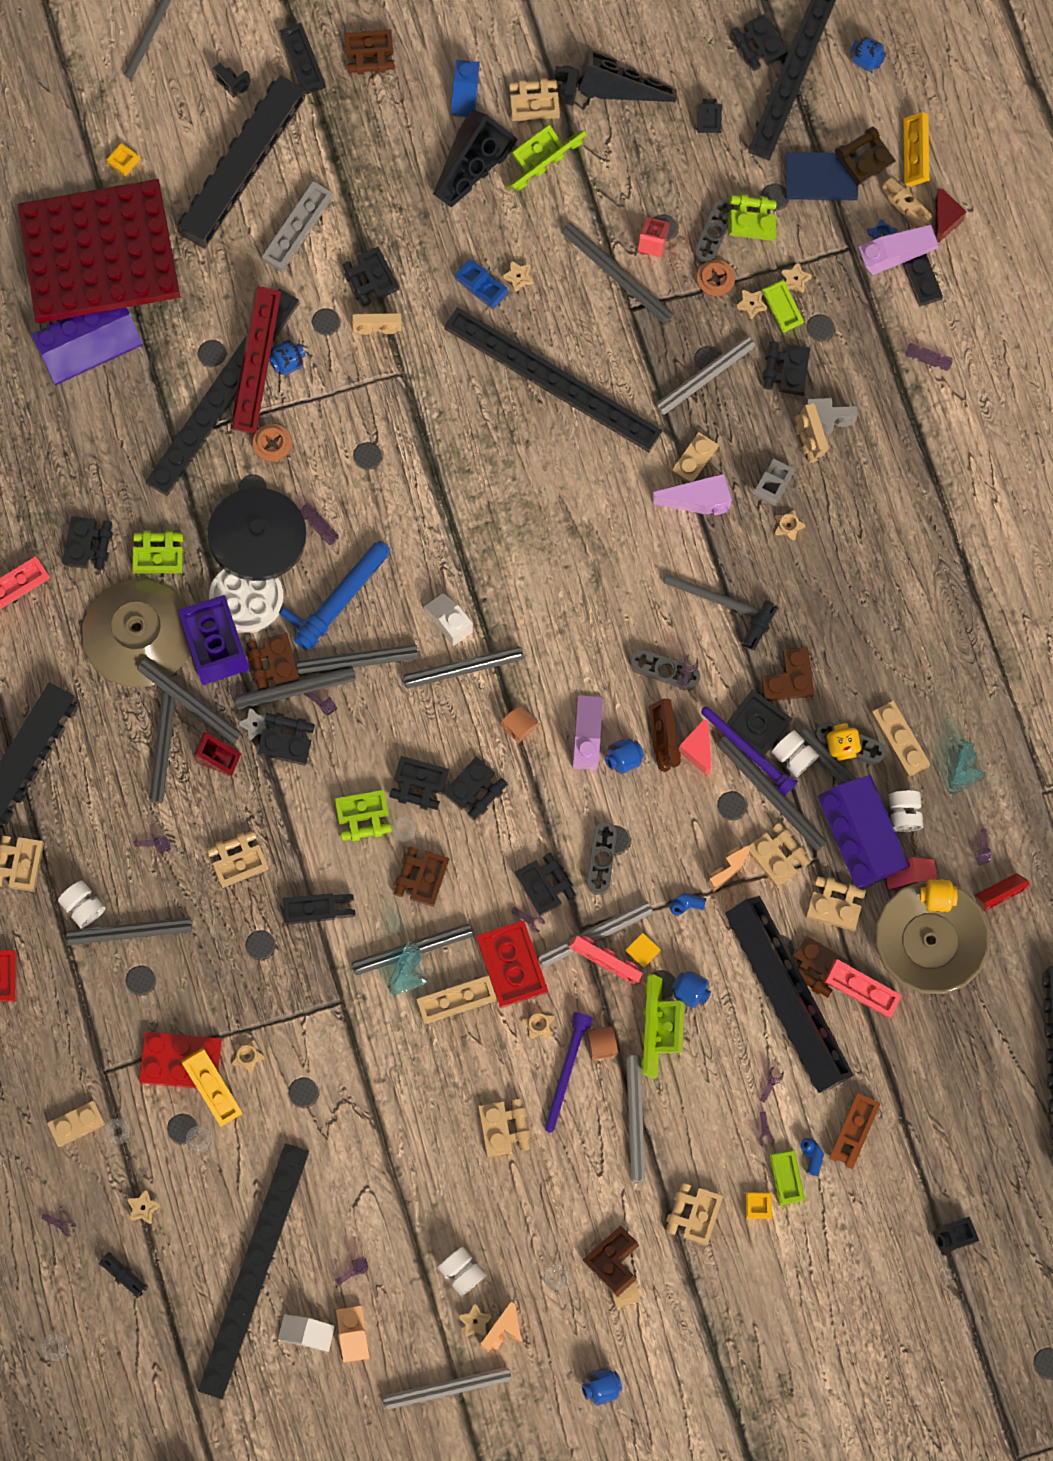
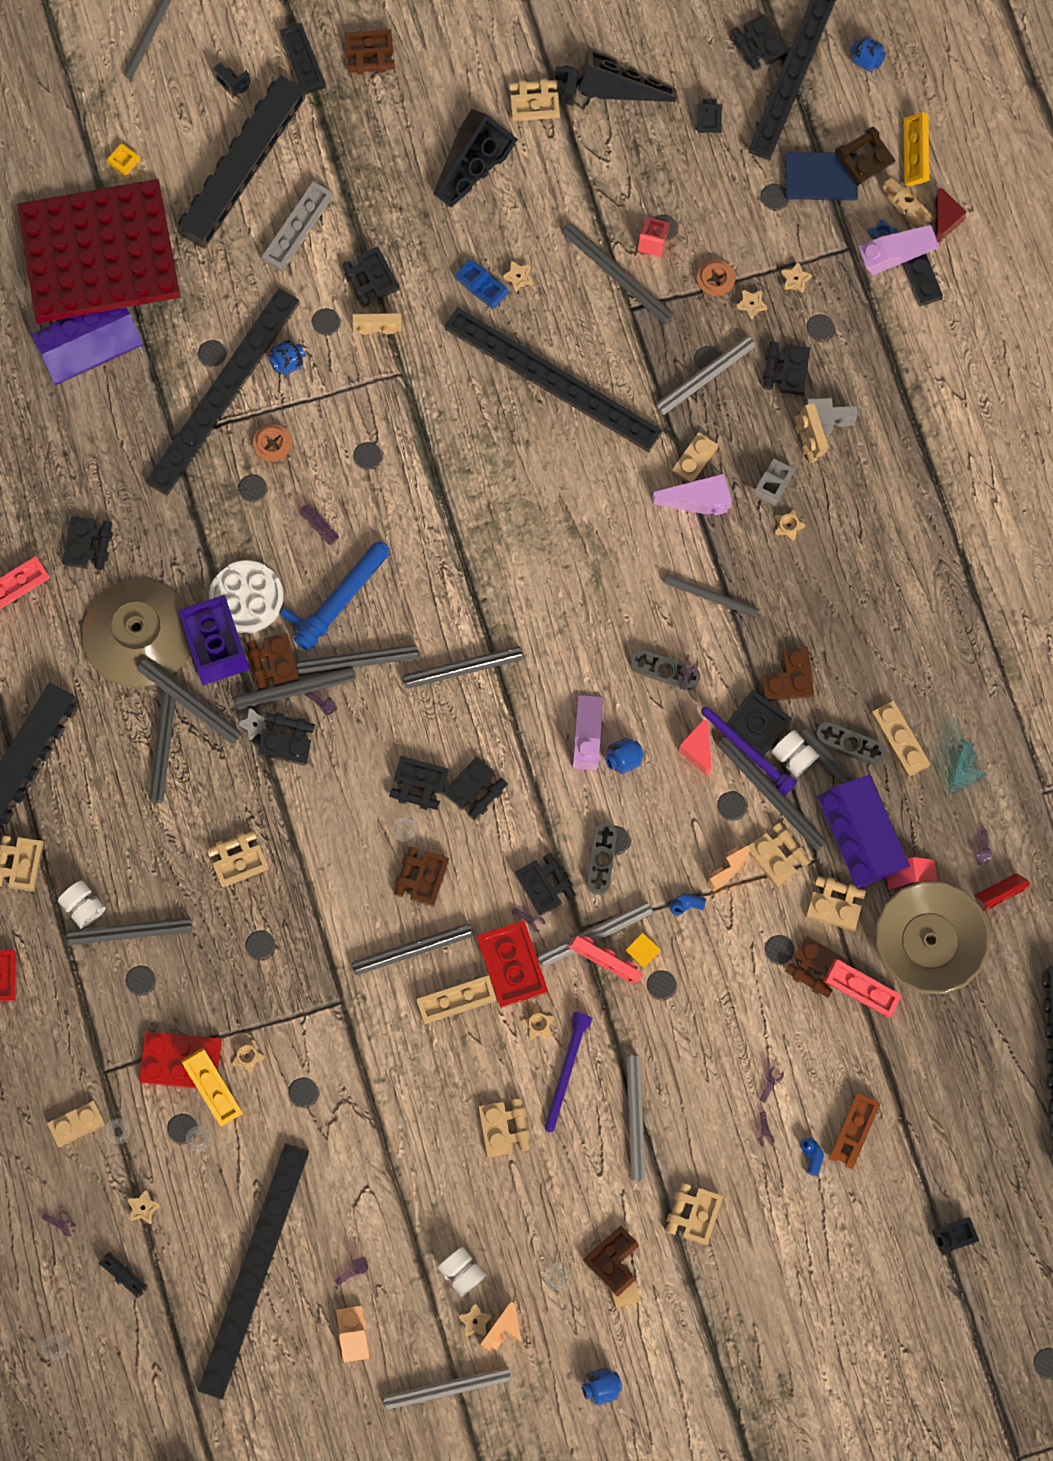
lime plate [133,530,184,574] -> none
clear purple hand [134,836,171,853] -> none
dark red slope [194,732,241,776] -> none
black dish [208,488,306,581] -> none
dark red plate [230,286,281,434] -> none
white slope [278,1314,335,1352] -> none
black hinge [283,893,355,925] -> none
lime plate [335,790,392,842] -> none
clear light blue slope [387,941,428,995] -> none
white slope [423,593,473,646] -> none
blue slope [451,60,480,117] -> none
nougat brick [501,706,540,744] -> none
lime bracket [506,125,587,191] -> none
nougat brick [587,1026,618,1060] -> none
lime bracket [641,974,685,1079] -> none
reddish brown hinge [648,698,681,772] -> none
blue head [672,970,711,1008] -> none
dark grey beam [695,199,735,265] -> none
black brick [725,896,854,1093] -> none
lime plate [728,193,776,241] -> none
black pin [741,600,779,651] -> none
yellow tile [745,1192,772,1219] -> none
lime tile [761,279,805,334] -> none
lime tile [769,1150,805,1206] -> none
yellow head [827,723,861,761] -> none
white wheel [888,790,923,832] -> none
clear purple axle [906,343,953,371] -> none
yellow head [920,879,957,912] -> none

